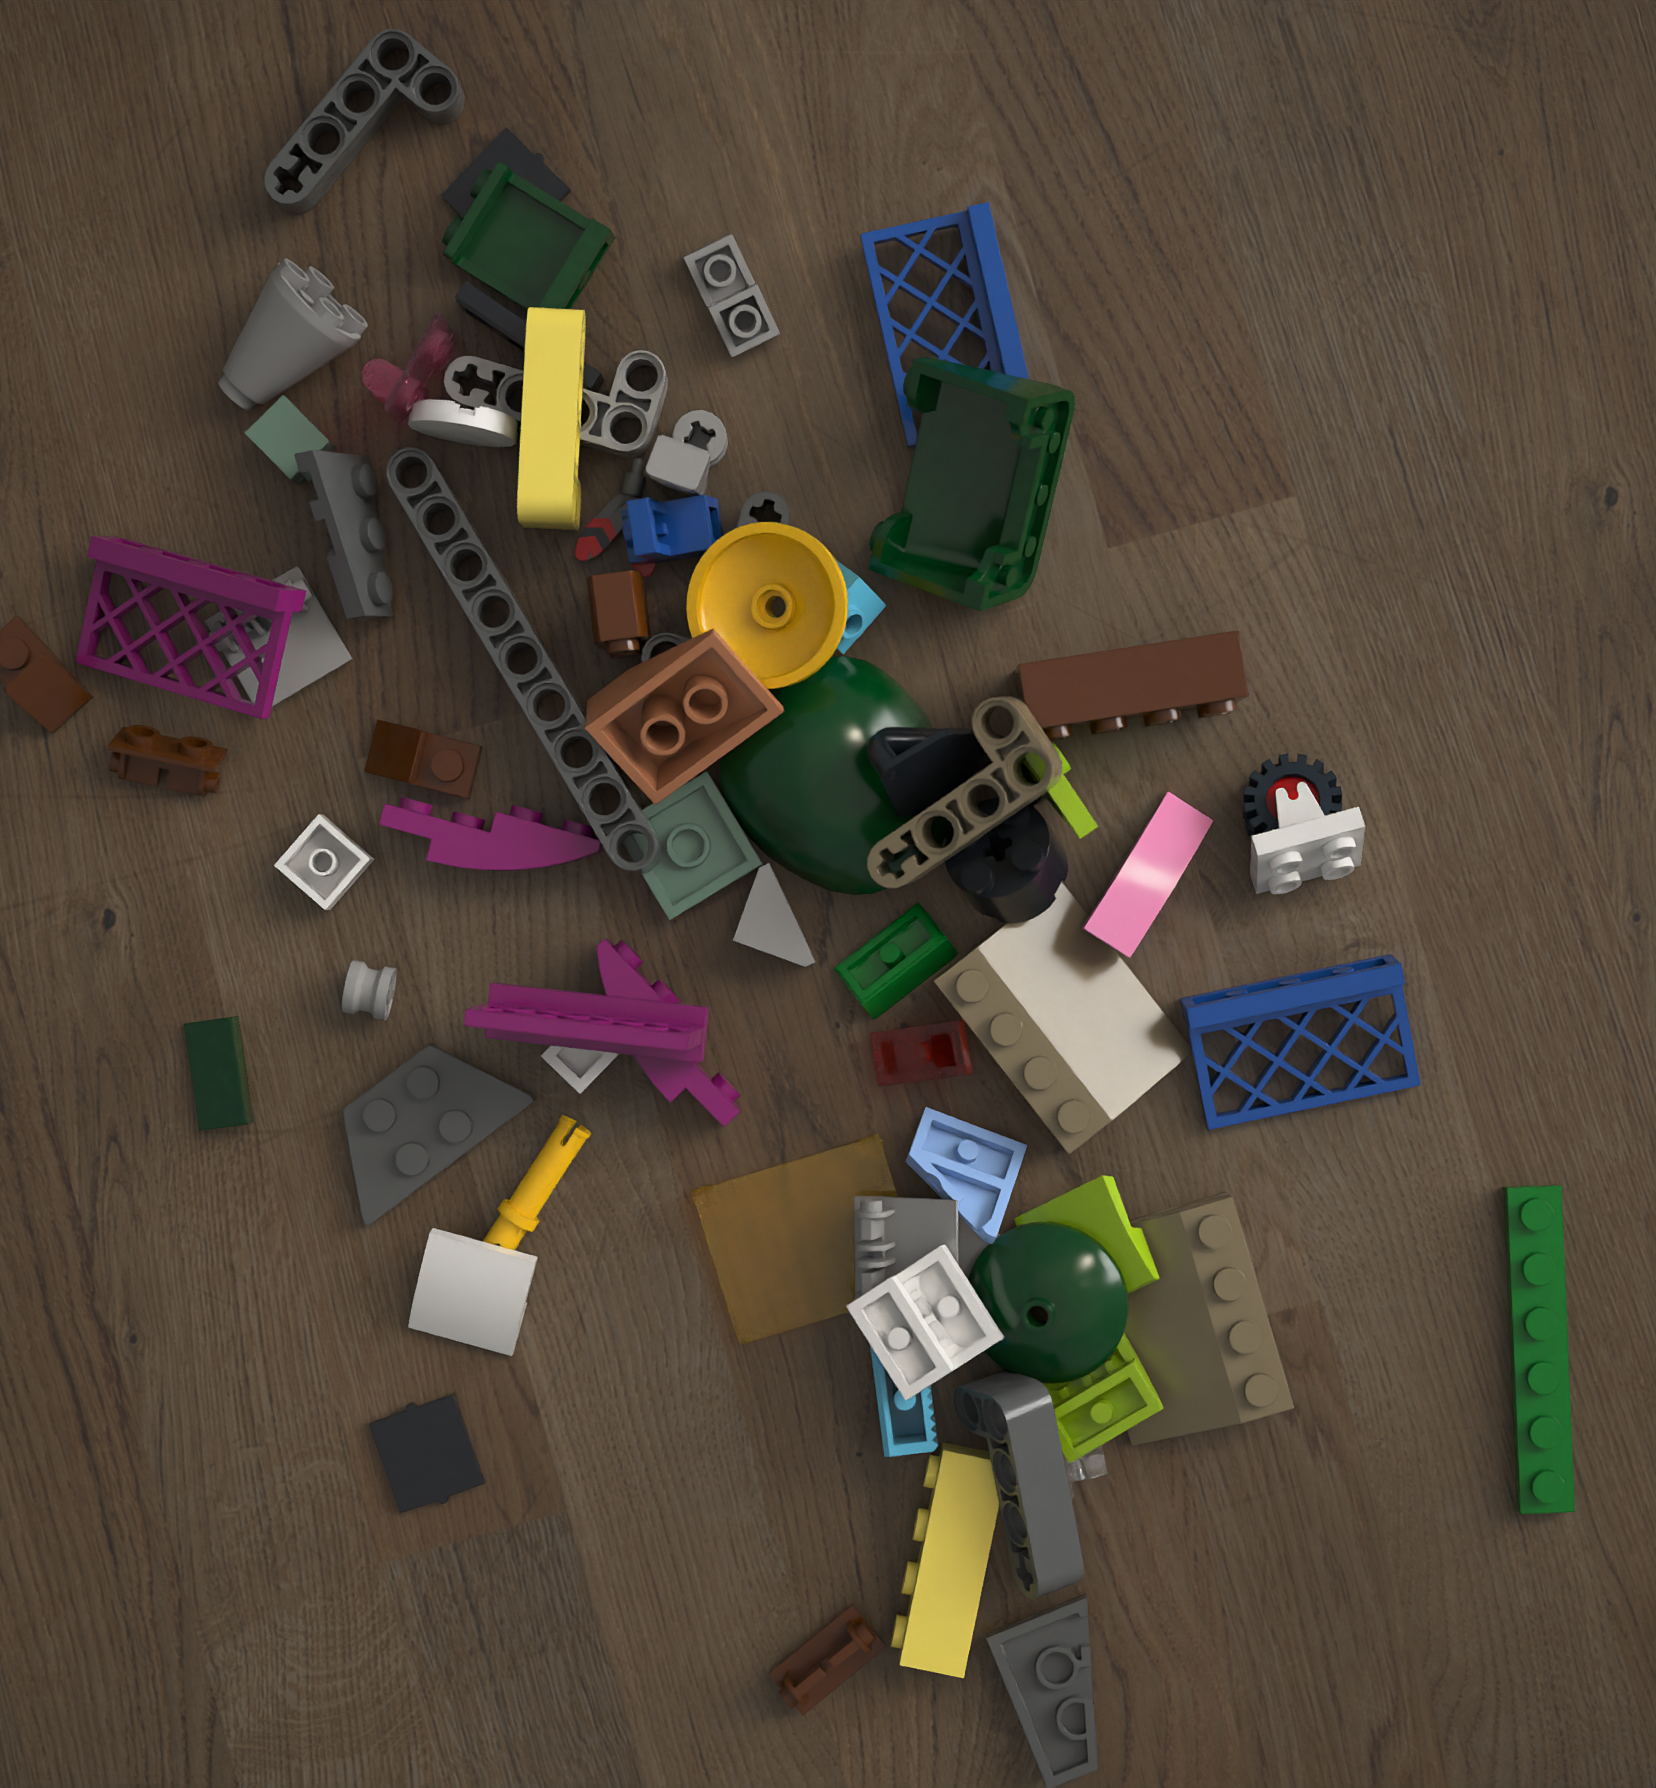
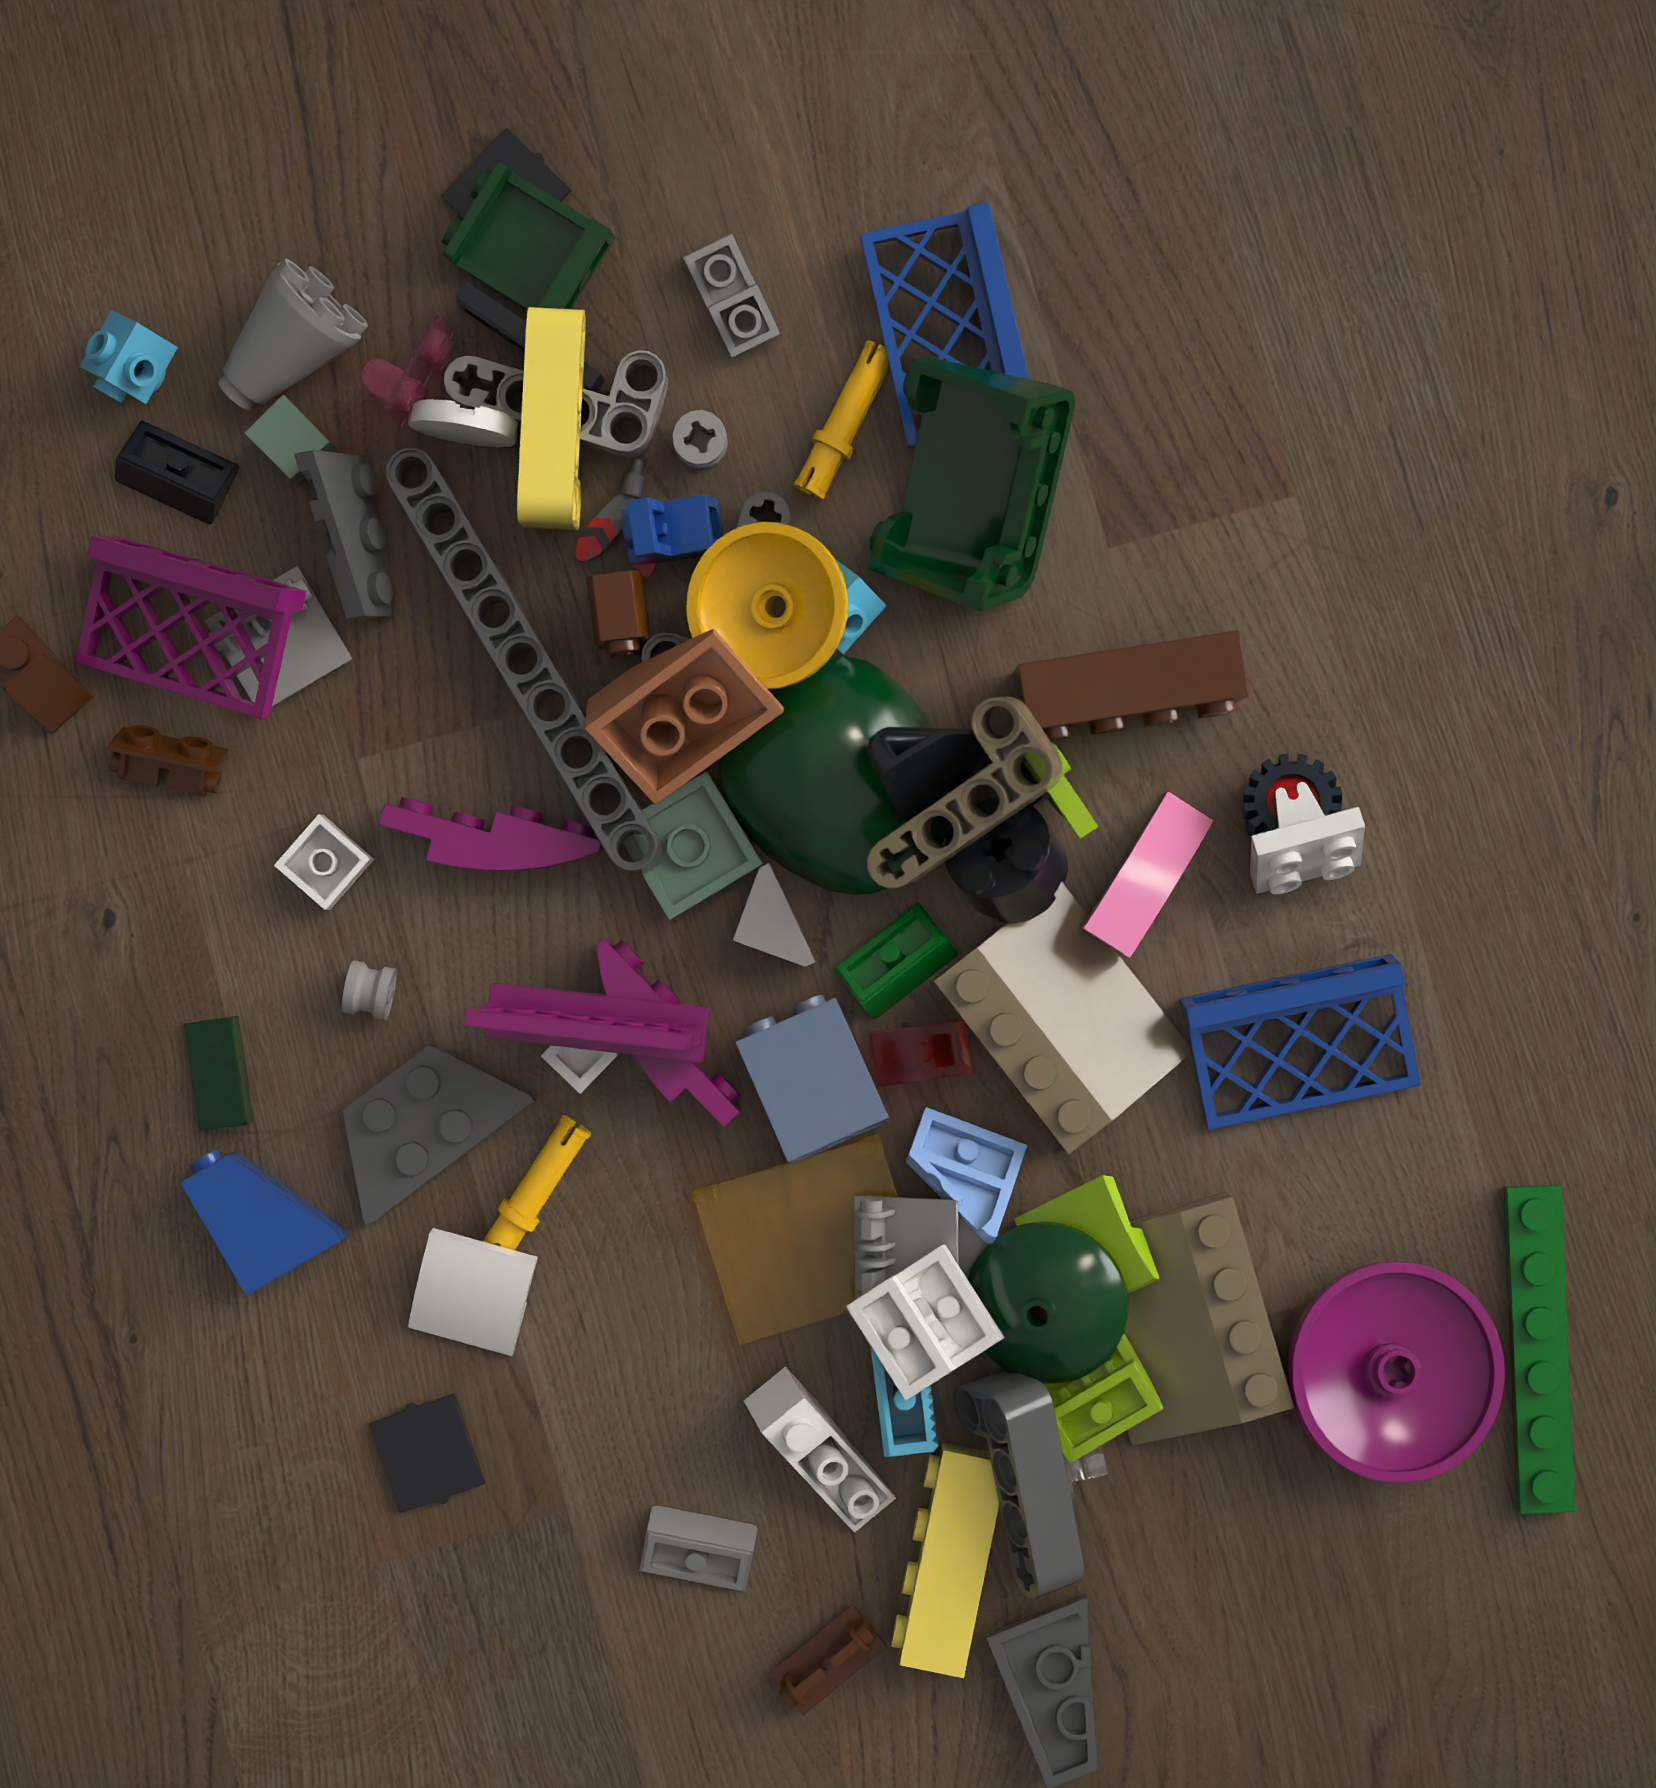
dark grey beam [264,29,465,215] -> none
reddish brown slope [364,720,483,799] -> none
light grey slope [646,435,710,496] -> none
none -> medium azure brick [79,310,178,404]
none -> black slope [115,420,239,525]
none -> blue slope [180,1150,348,1296]
none -> light grey slope [639,1505,758,1592]
none -> sand blue brick [736,995,891,1165]
none -> white slope [744,1366,896,1533]
none -> yellow pin [793,340,889,501]
none -> magenta dish [1287,1261,1505,1483]

